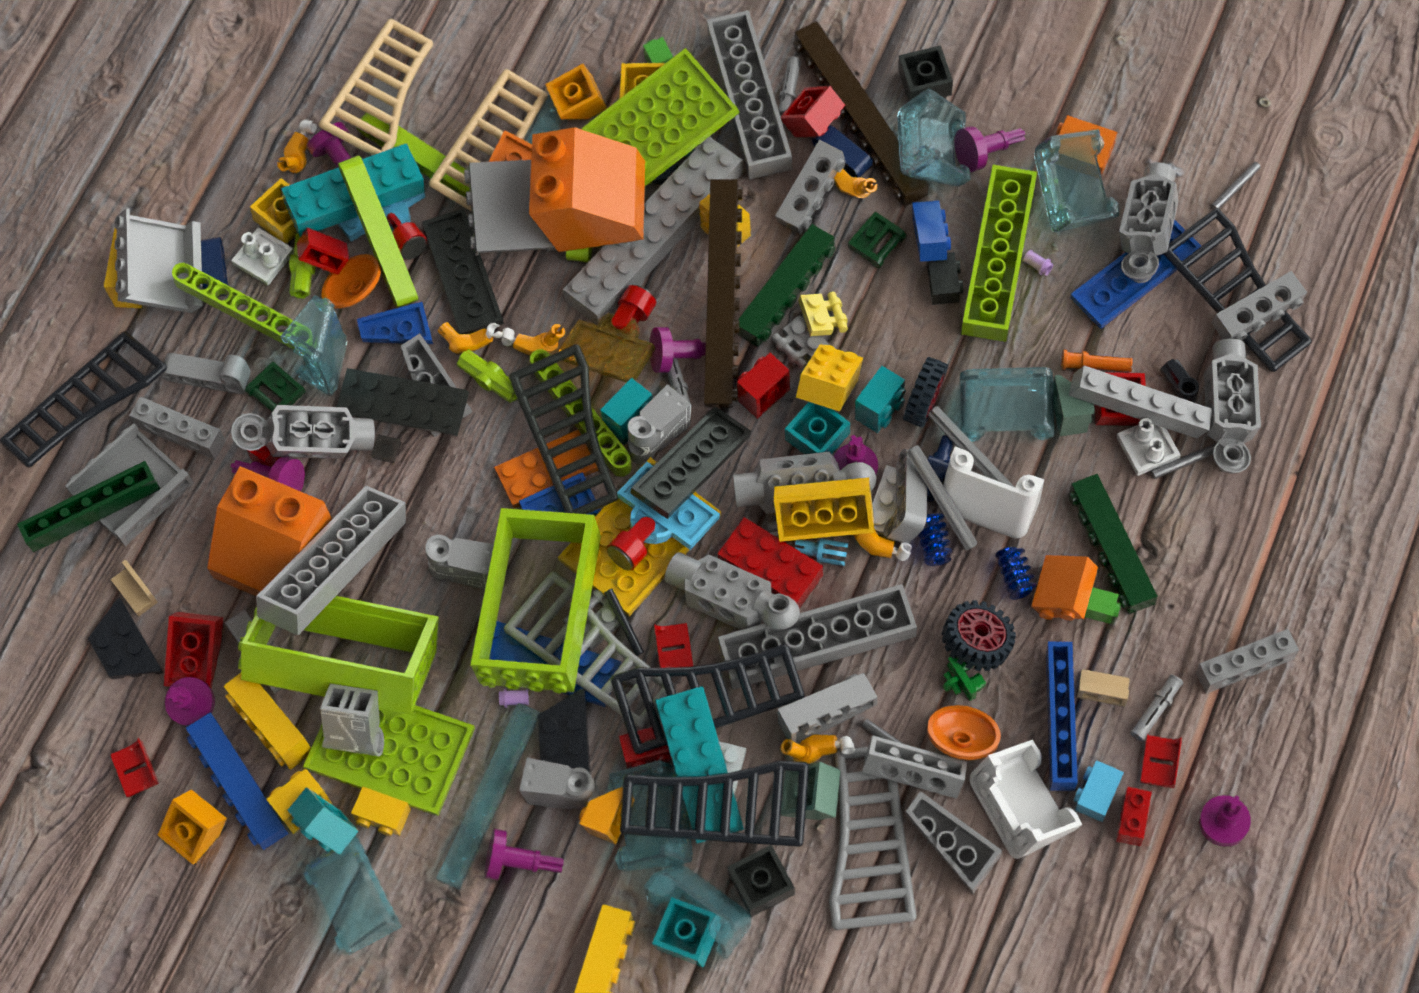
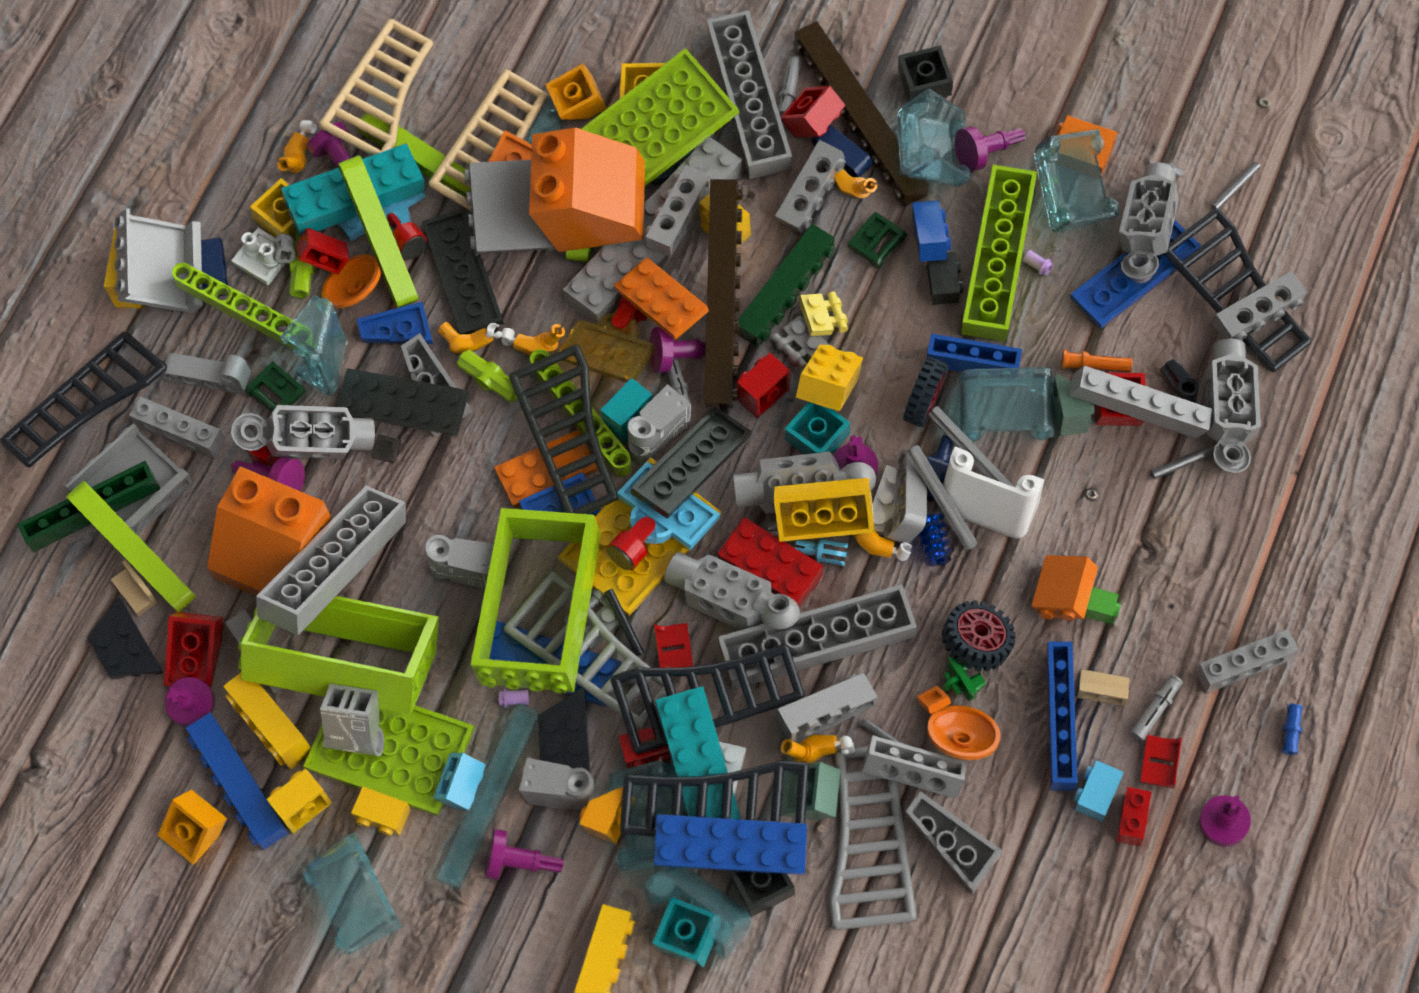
red piece [110,738,159,798] -> none
teal brick [288,787,358,855] -> none
bright green brick [643,37,673,63] -> none
teal brick [855,366,906,434] -> none
white windscreen [970,740,1082,859] -> none
clear blue piece [995,547,1037,600] -> none
dark green brick [1068,474,1158,614] -> none
white plate [1117,418,1181,476] -> none
none -> lime beam [66,480,197,612]
none -> light grey bush [274,234,296,263]
none -> medium azure brick [433,753,486,810]
none -> orange plate [614,257,709,340]
none -> light grey brick [644,165,710,257]
none -> blue plate [654,814,807,875]
none -> orange plate [917,686,951,715]
none -> blue brick [927,333,1022,381]
none -> blue pin [1282,703,1303,755]

